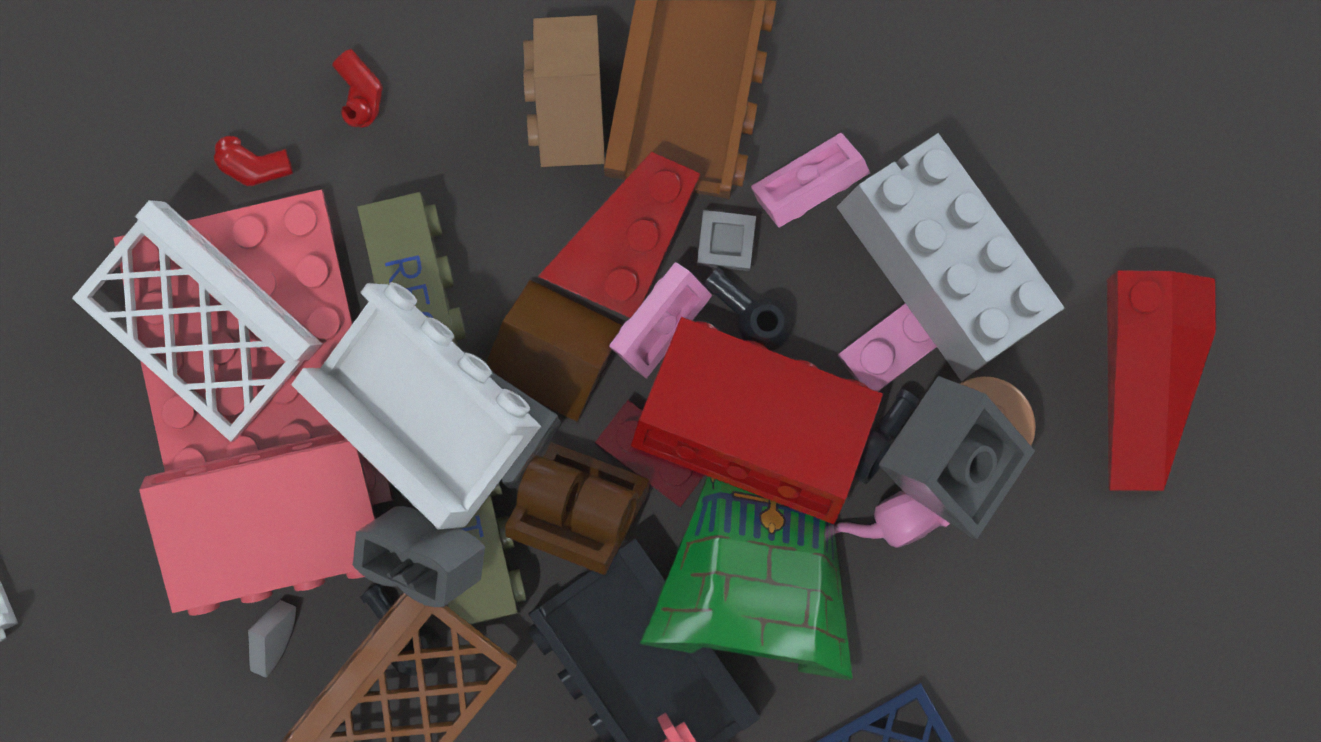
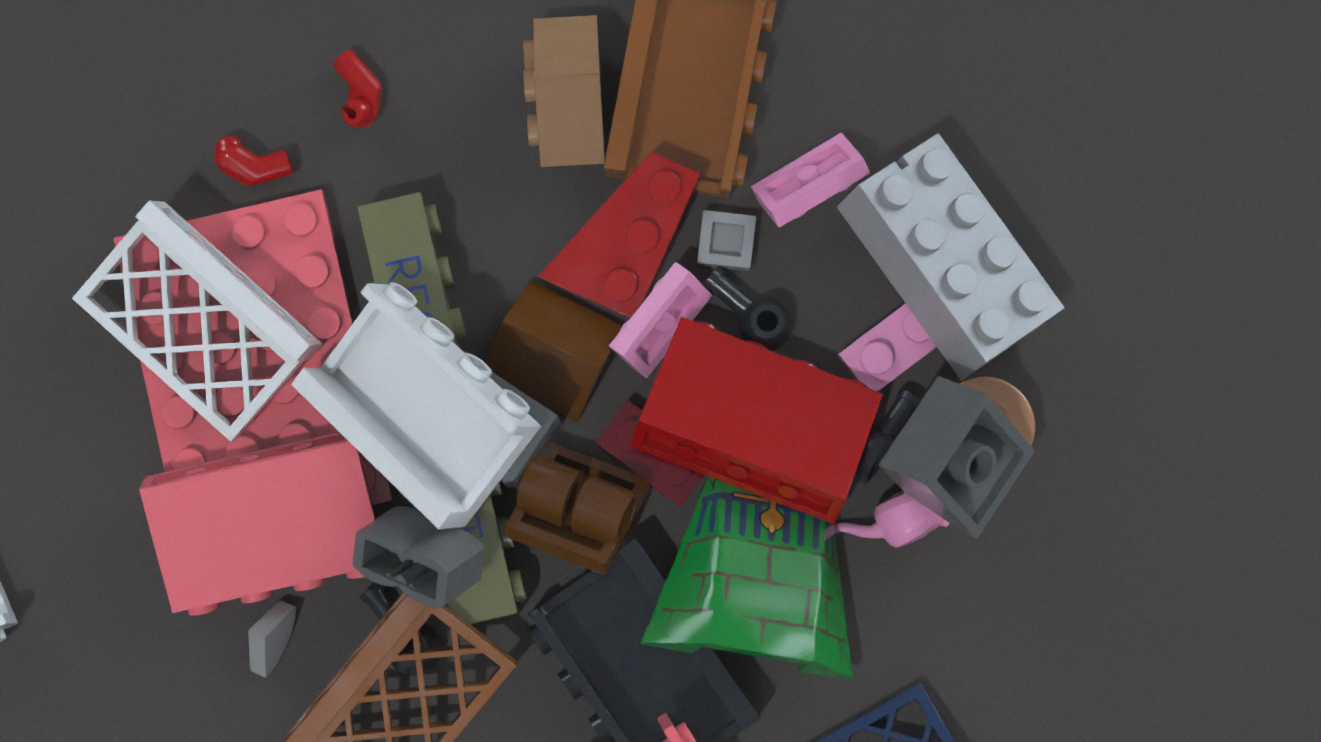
red wedge [1107,270,1216,491] -> none

